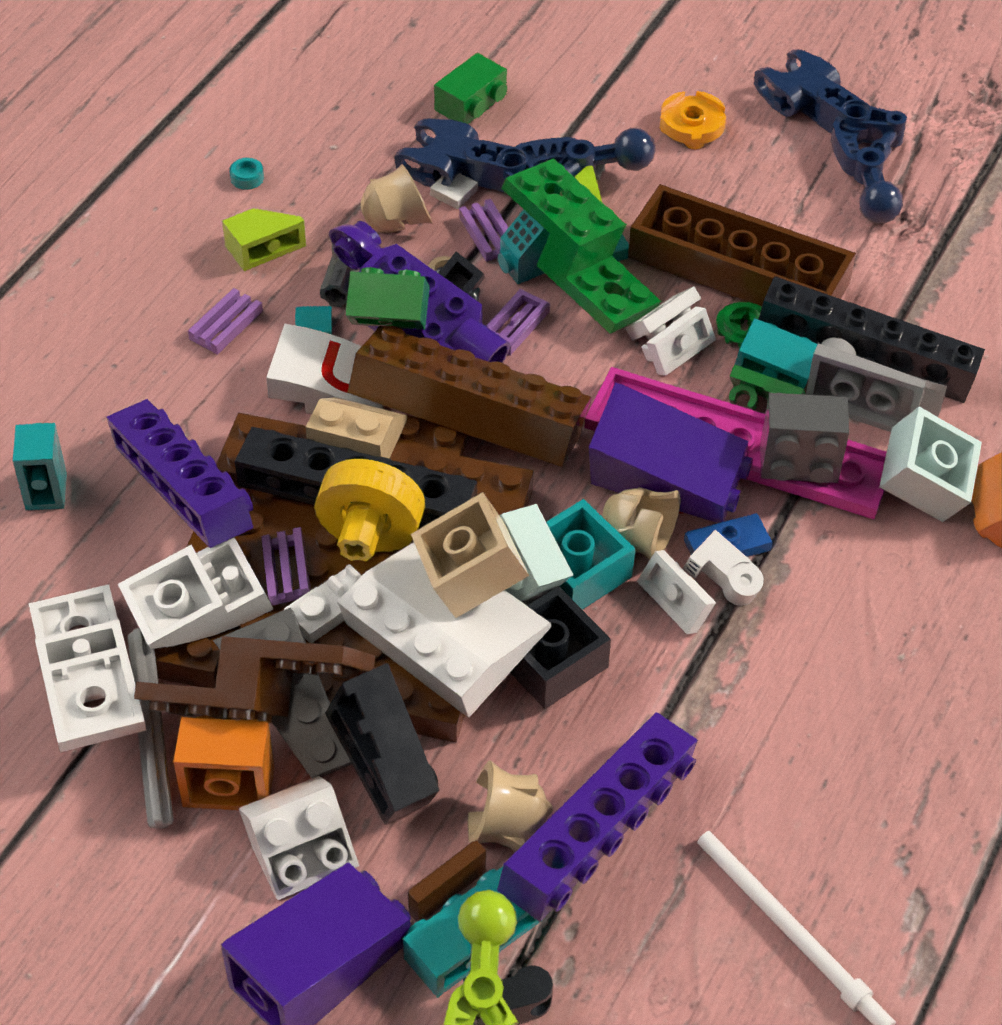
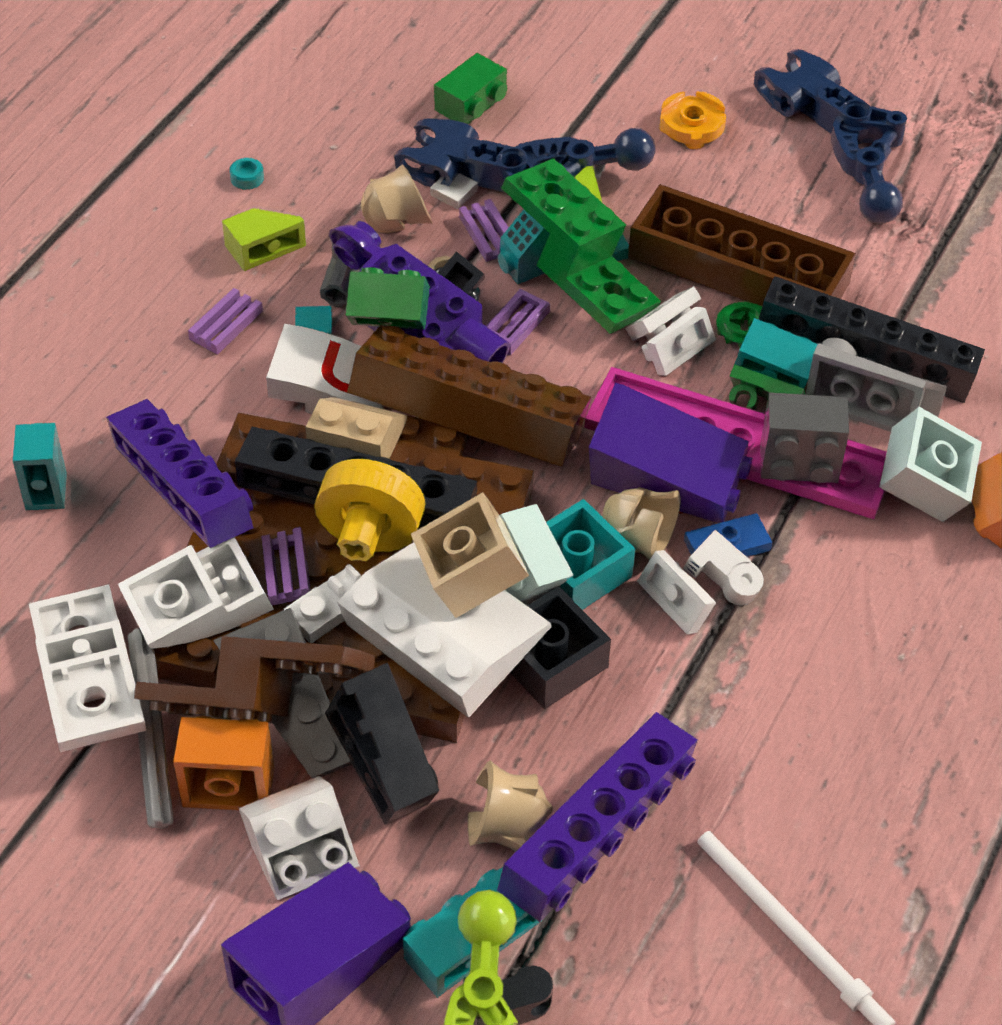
reddish brown tile [408,840,486,922] -> none

